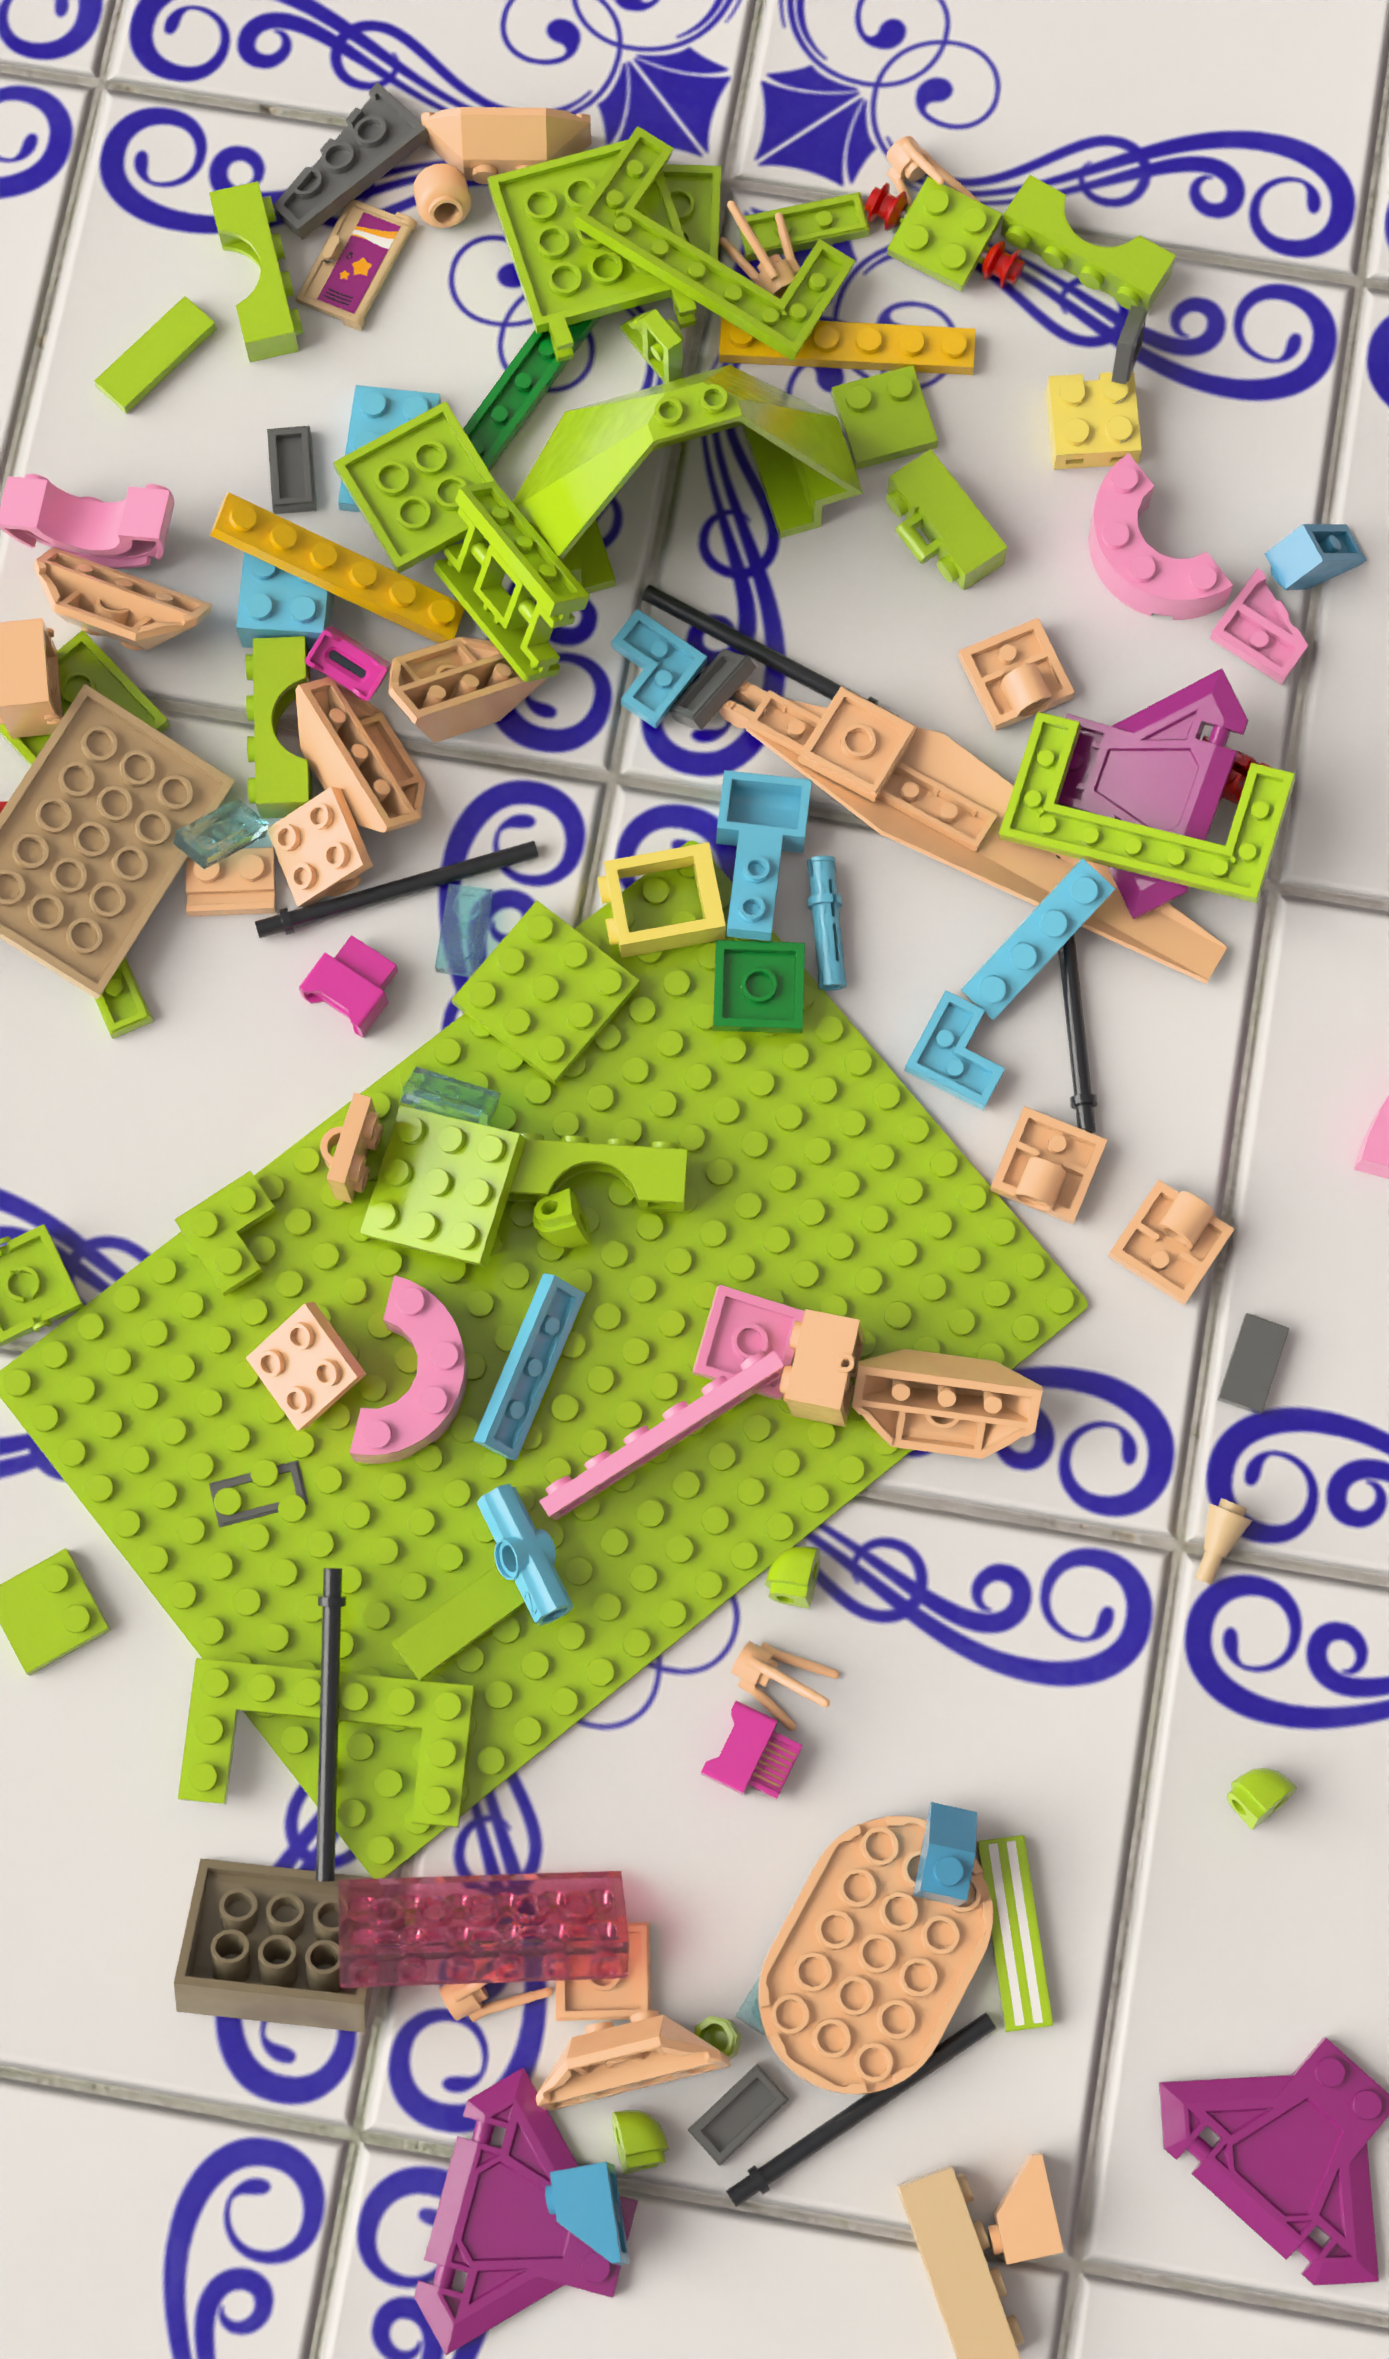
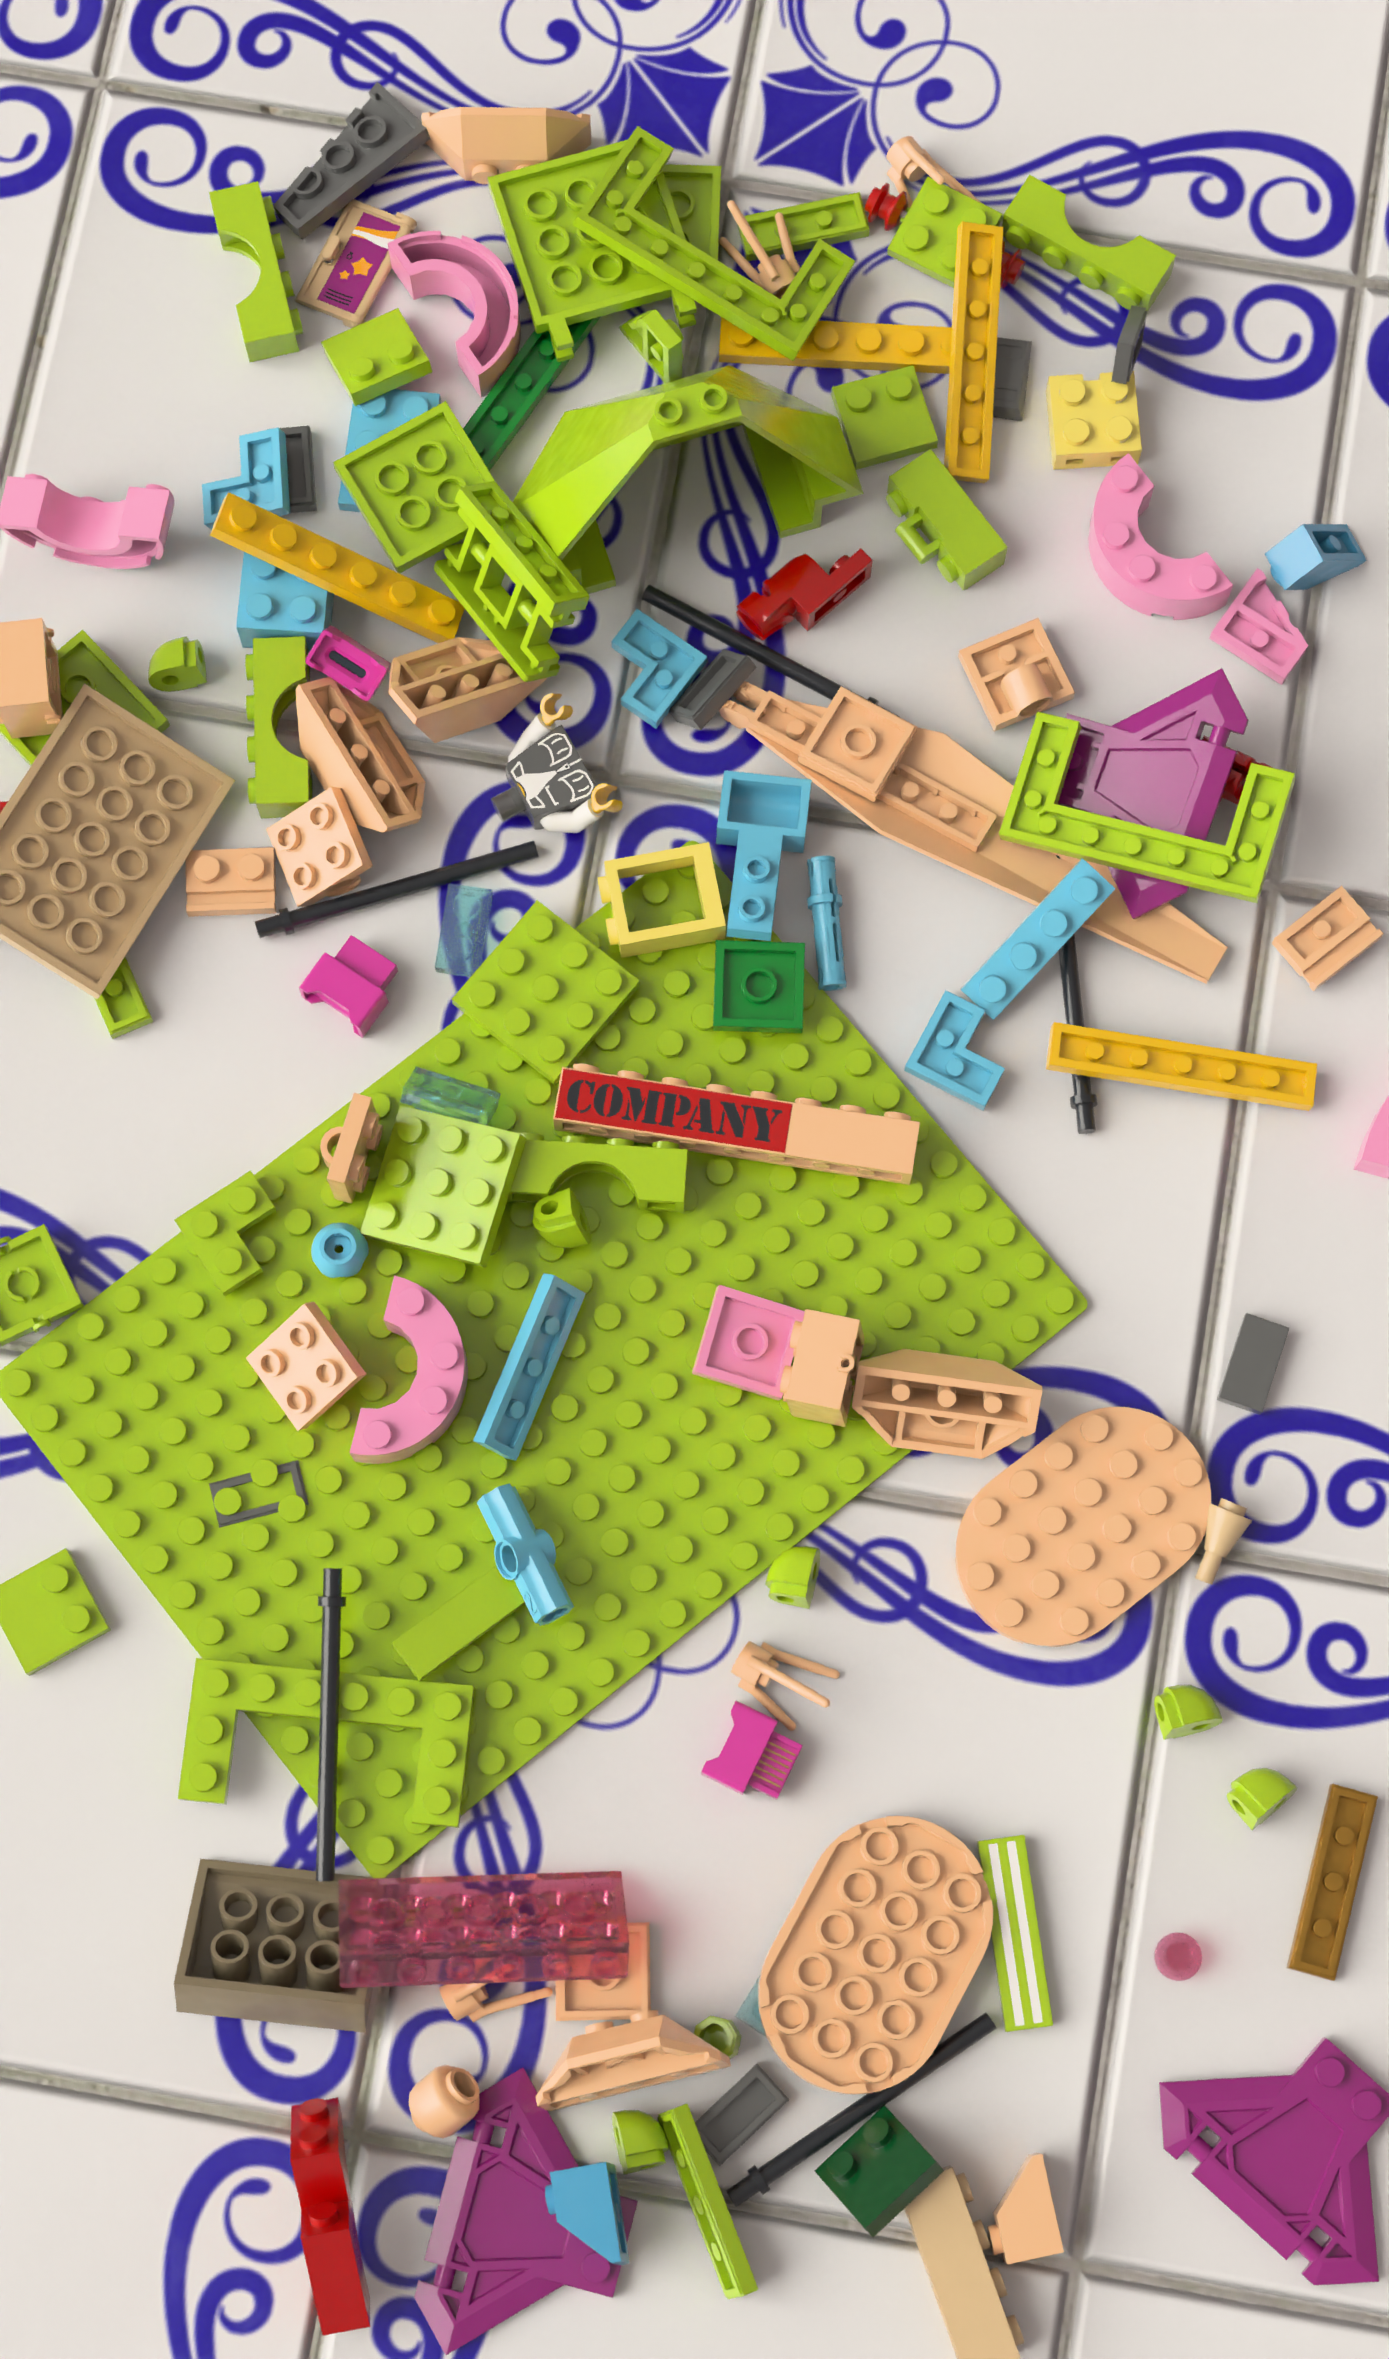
light nougat wedge [34,547,213,651] -> none
lime tile [94,296,217,414] -> none
clear light blue plate [173,798,269,869] -> none
light nougat head [414,164,471,228] -> none
bright pink plate [540,1351,784,1521] -> none
dark azure slope [913,1802,977,1906] -> none
light nougat plate [989,1106,1107,1224] -> none
light nougat plate [1108,1180,1235,1306] -> none
none -> lime piece [148,636,207,692]
none -> medium azure plate [202,427,290,530]
none -> red arch [290,2097,370,2336]
none -> medium azure plate [311,1223,369,1278]
none -> lime plate [321,308,433,406]
none -> bright pink brick [387,231,521,398]
none -> light nougat head [409,2065,480,2138]
none -> torso [491,693,623,833]
none -> brick [553,1064,920,1185]
none -> lime tile [657,2103,759,2299]
none -> red plate [736,548,873,641]
none -> dark green plate [815,2105,944,2238]
none -> yellow plate [944,222,1003,484]
none -> light nougat plate [955,1407,1211,1647]
none -> dark grey tile [993,337,1032,421]
none -> yellow plate [1046,1022,1317,1111]
none -> lime piece [1154,1685,1223,1740]
none -> clear pink plate [1154,1933,1202,1981]
none -> light nougat plate [1272,886,1384,991]
none -> pearl gold tile [1286,1784,1378,1981]

